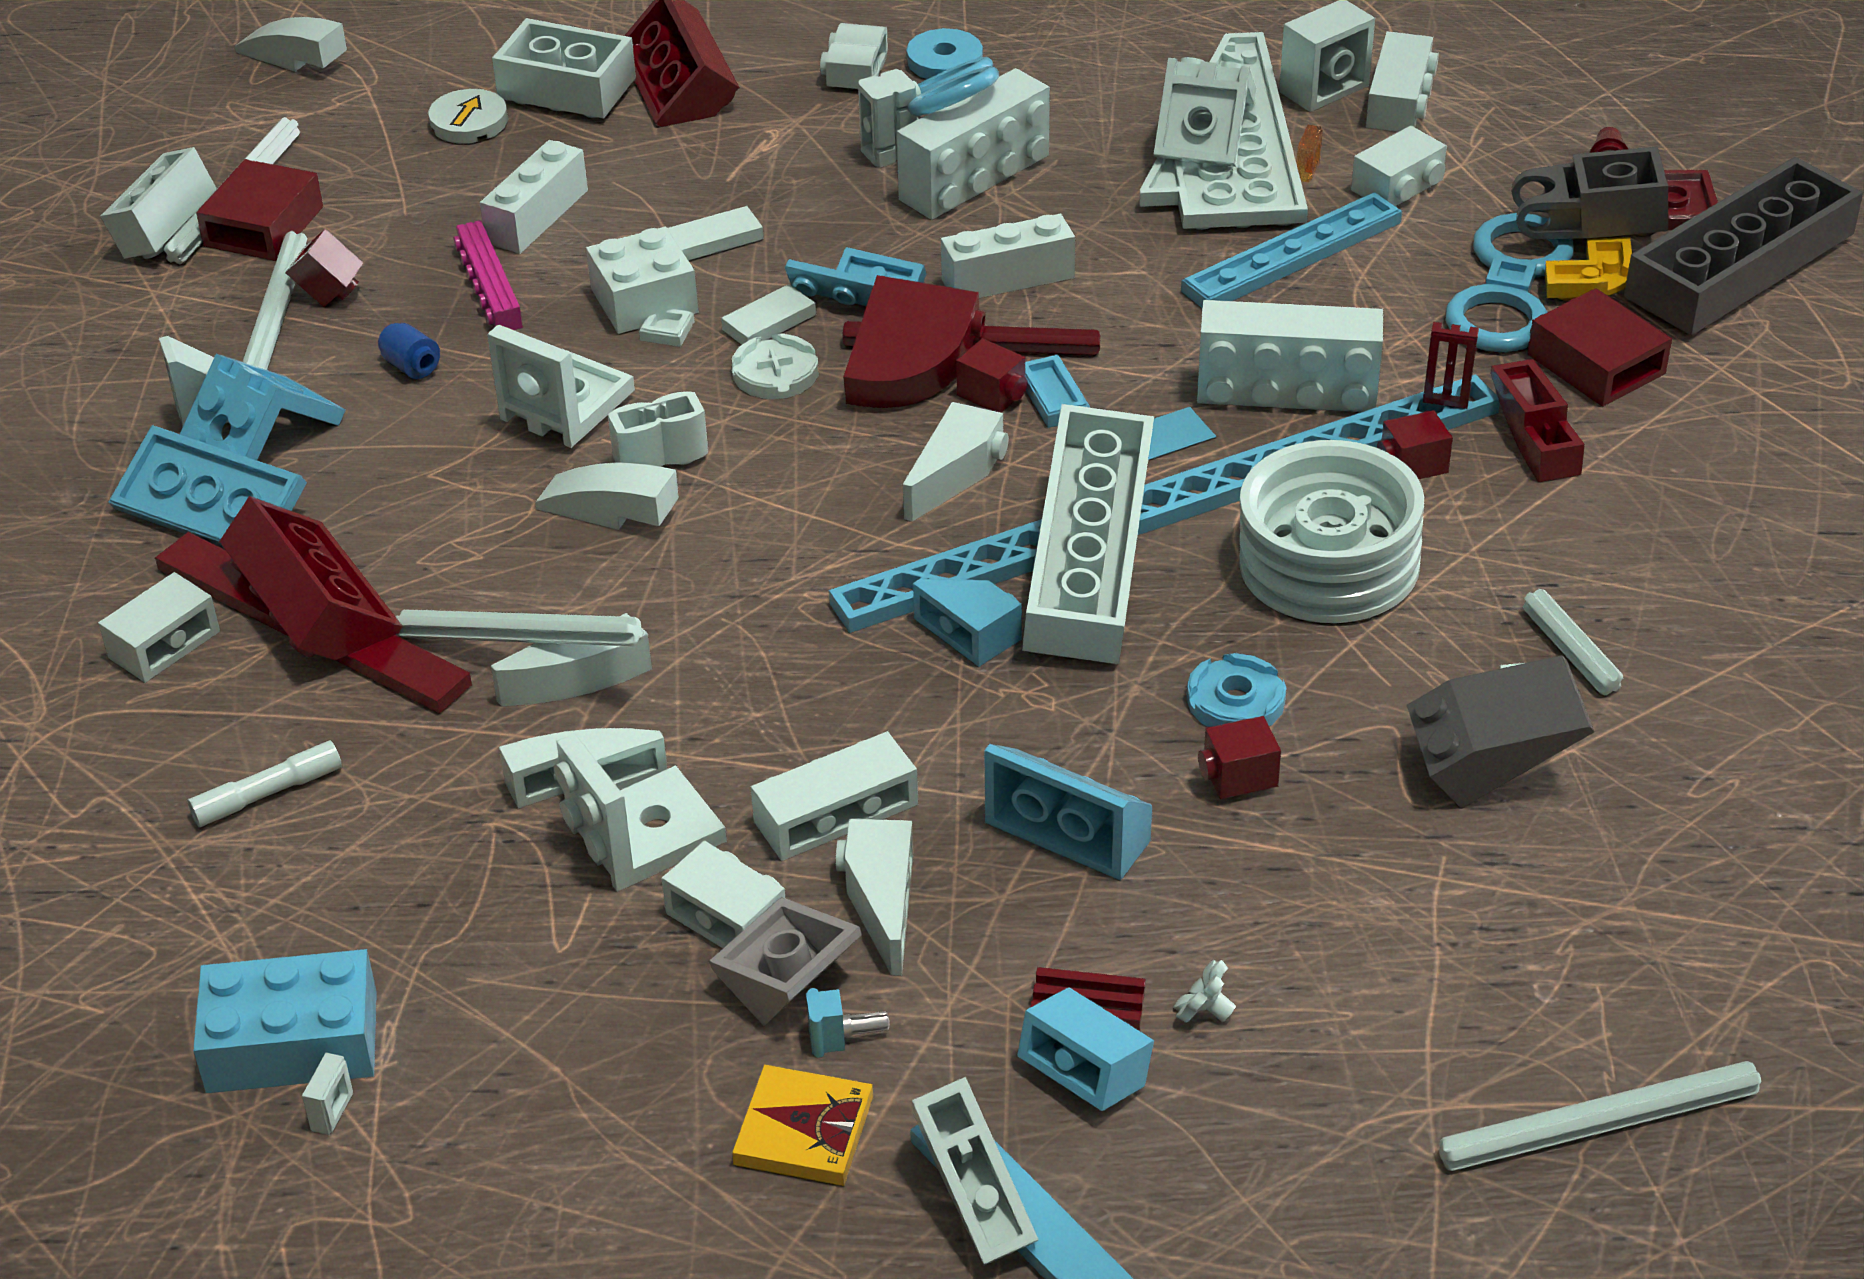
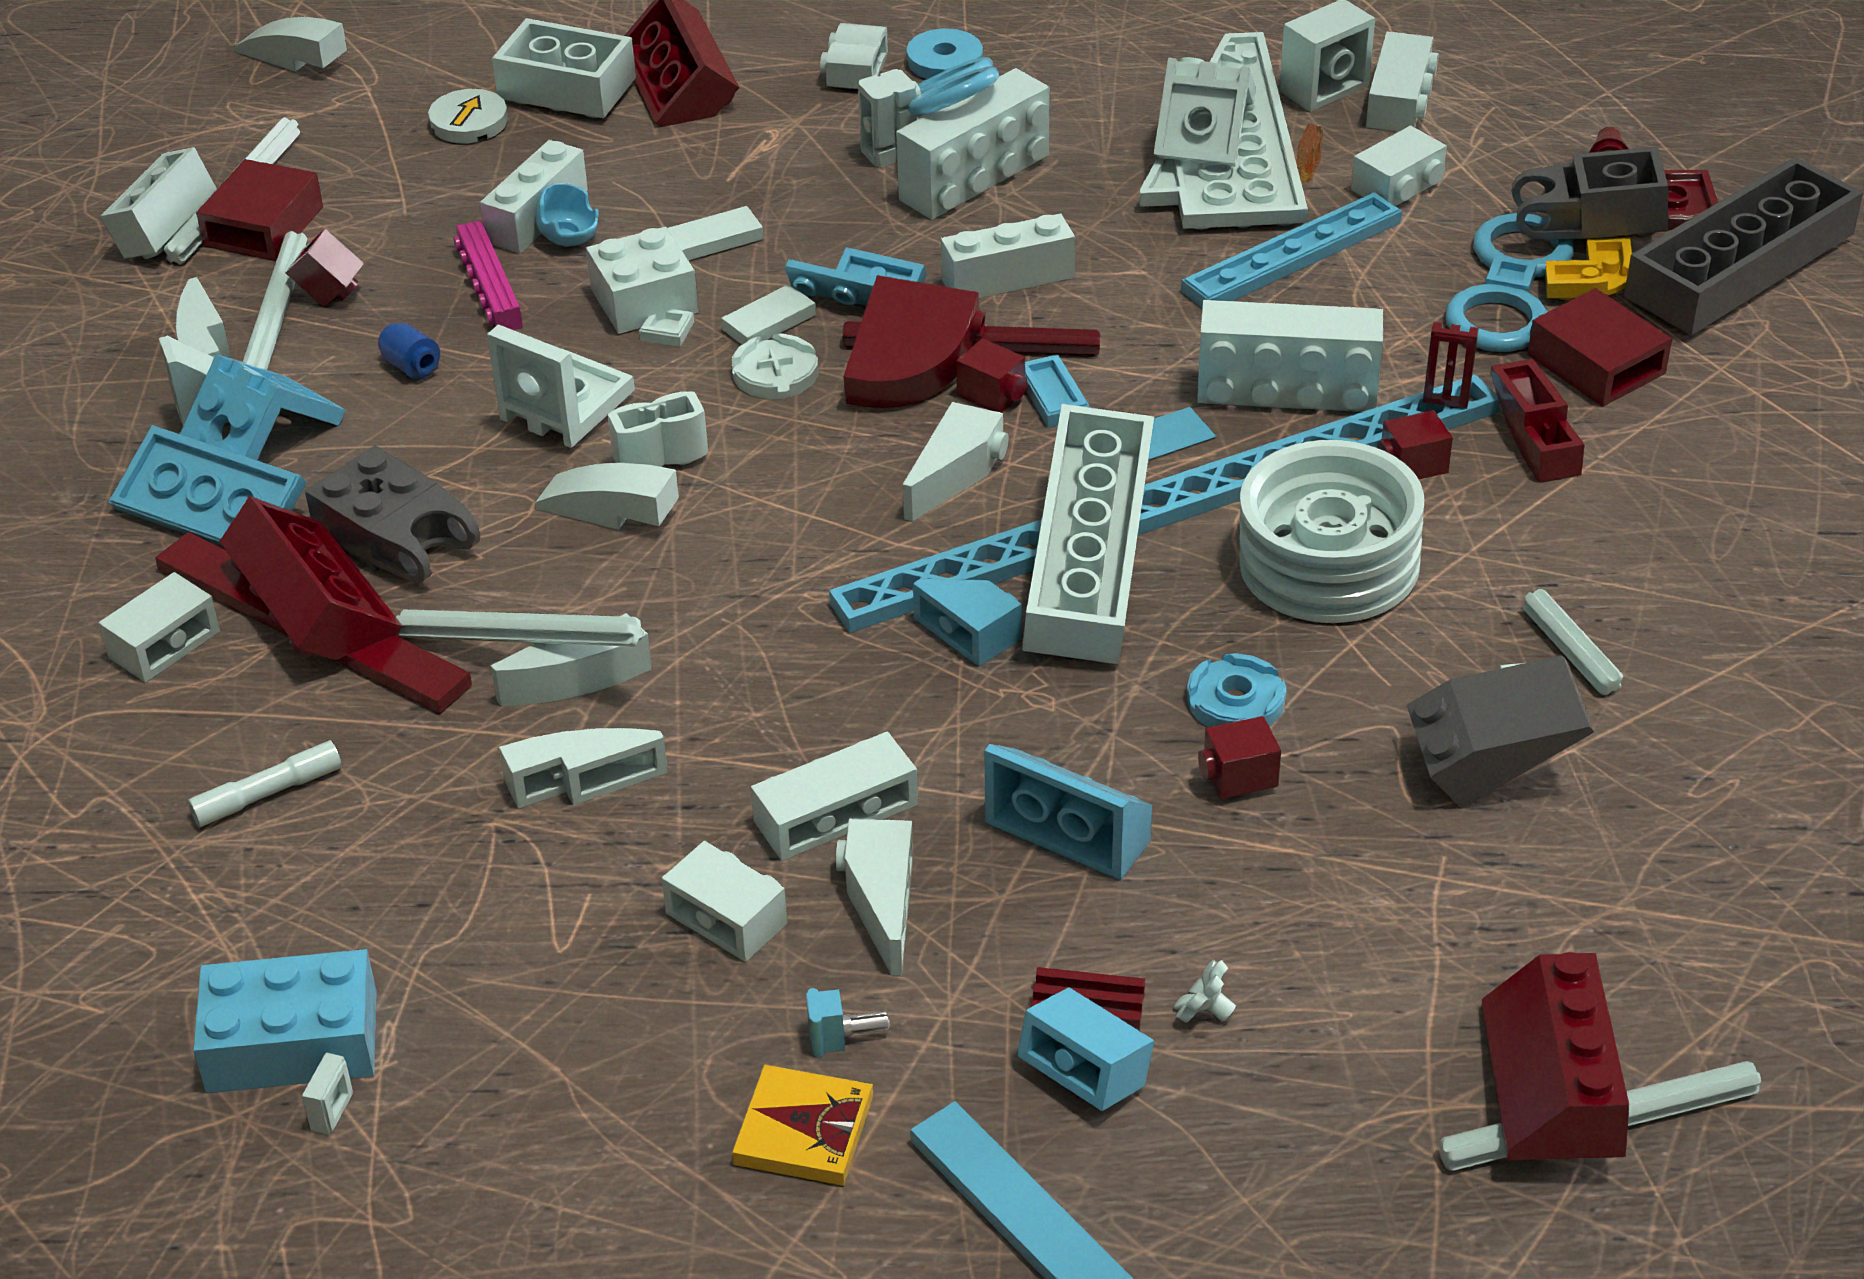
light aqua bracket [554,733,727,892] -> none
light grey slope [709,897,862,1026] -> none
light aqua slope [912,1077,1039,1265] -> none
none -> light aqua slope [176,277,231,357]
none -> dark grey brick [305,445,480,583]
none -> medium azure hair [536,183,599,247]
none -> dark red slope [1481,952,1629,1160]

